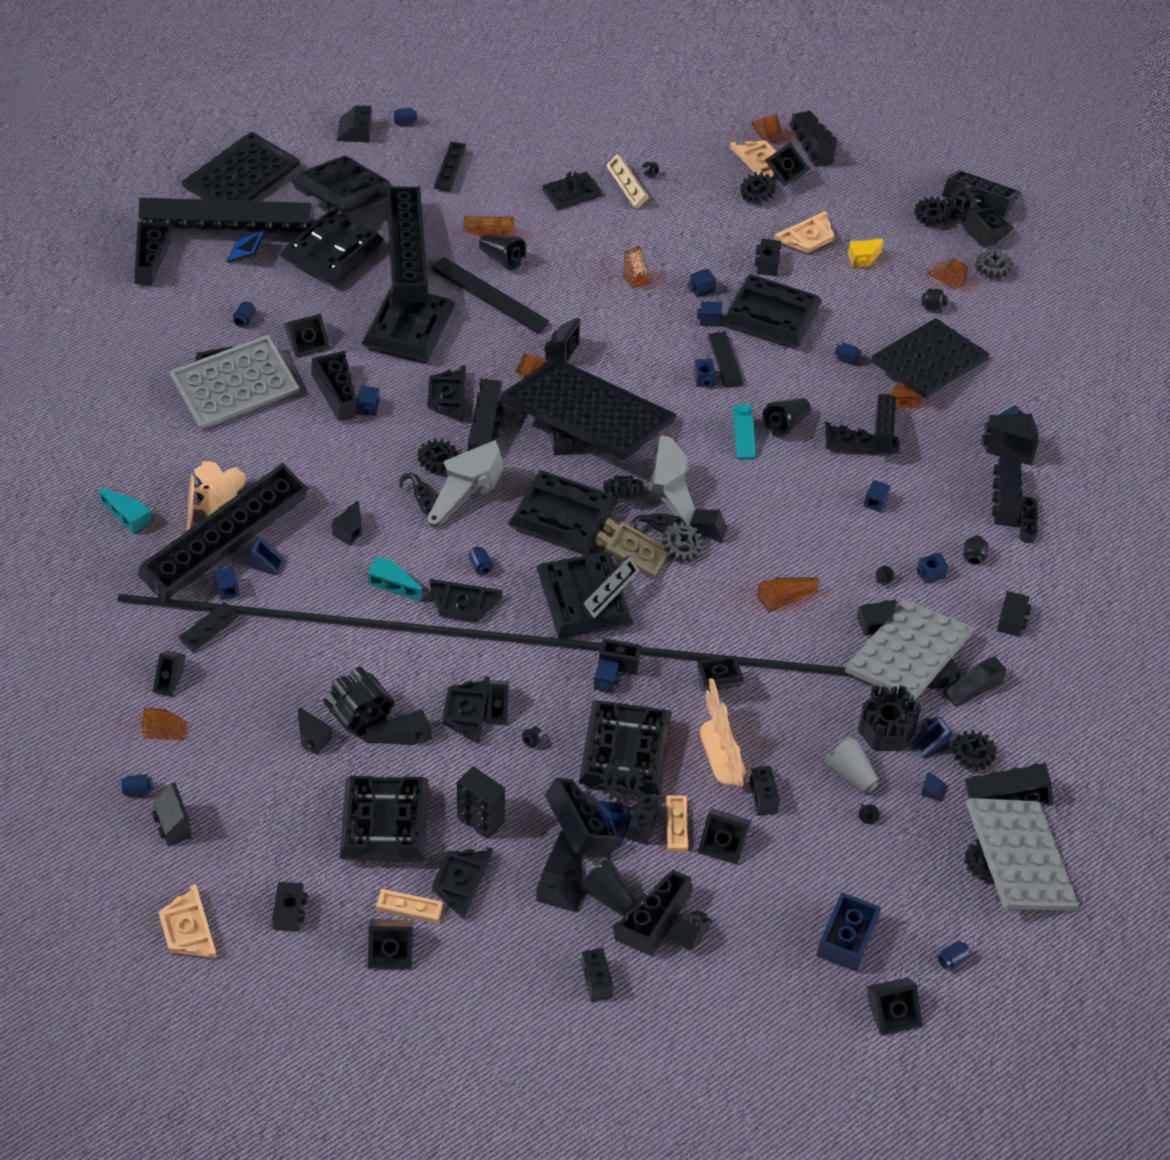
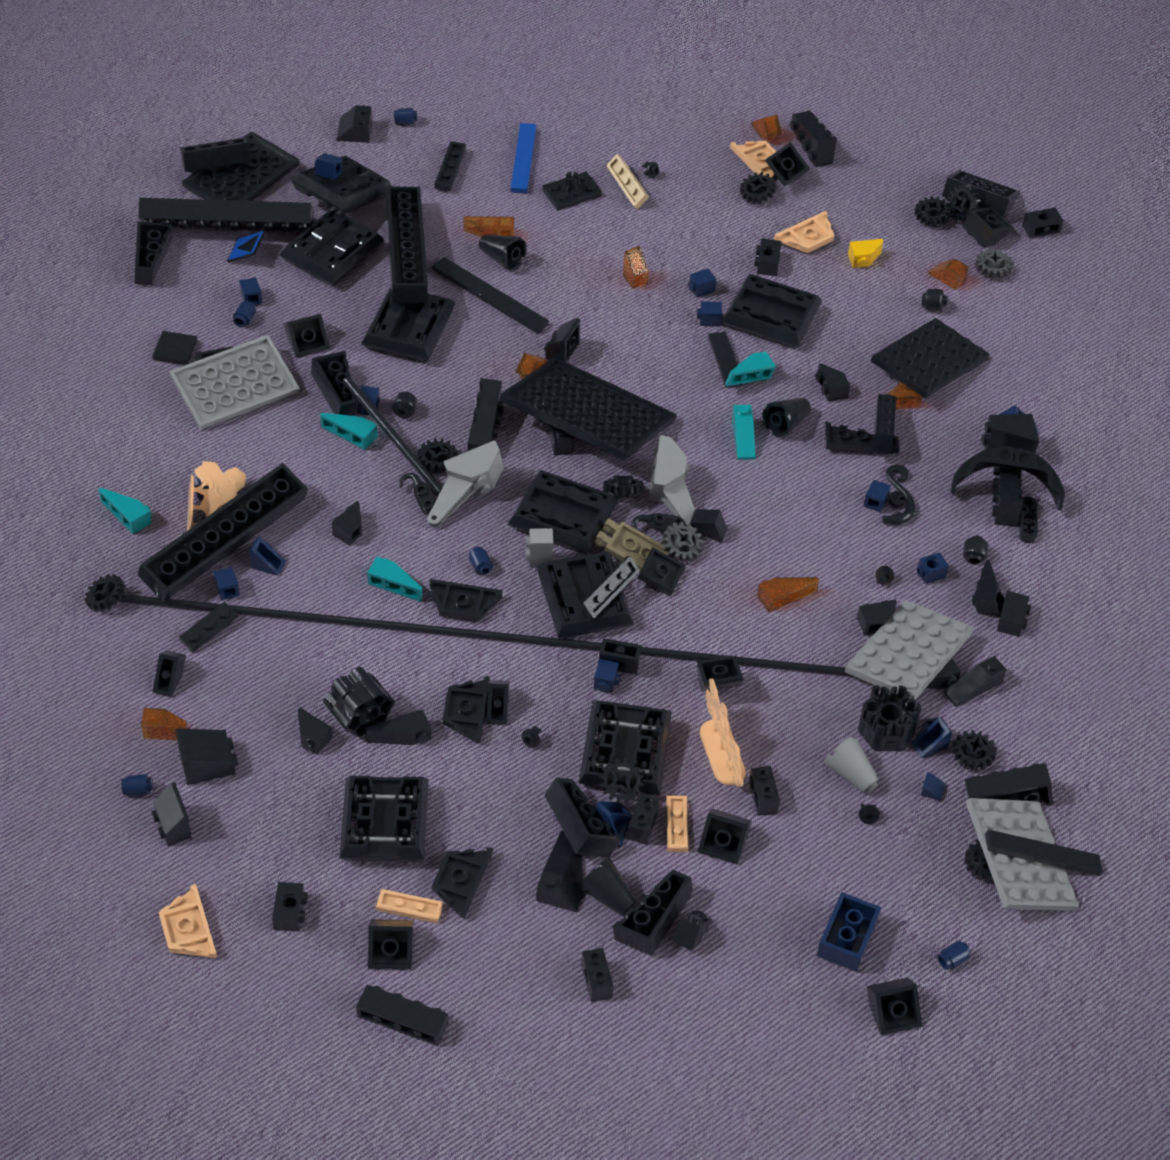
black wing [427,365,466,421] -> none
black brick [457,766,505,838] -> none
dark blue brick [694,359,715,387] -> none
dark blue brick [835,342,862,364] -> none
none -> black gear [84,574,126,613]
none -> black tile [152,331,198,365]
none -> black slope [175,728,238,785]
none -> black brick [180,137,251,173]
none -> dark blue brick [239,277,262,305]
none -> dark blue brick [314,153,342,179]
none -> teal slope [320,413,378,450]
none -> black piece [343,377,443,496]
none -> black brick [356,984,449,1046]
none -> black head [392,391,418,418]
none -> blue tile [511,123,536,193]
none -> light grey brick [525,528,553,568]
none -> black tile [637,547,685,596]
none -> teal slope [725,351,776,387]
none -> black slope [815,364,850,401]
none -> black plant [882,464,920,525]
none -> black windscreen [950,446,1065,511]
none -> black slope [972,559,1004,614]
none -> black tile [985,829,1103,876]
none -> black brick [1022,207,1064,239]

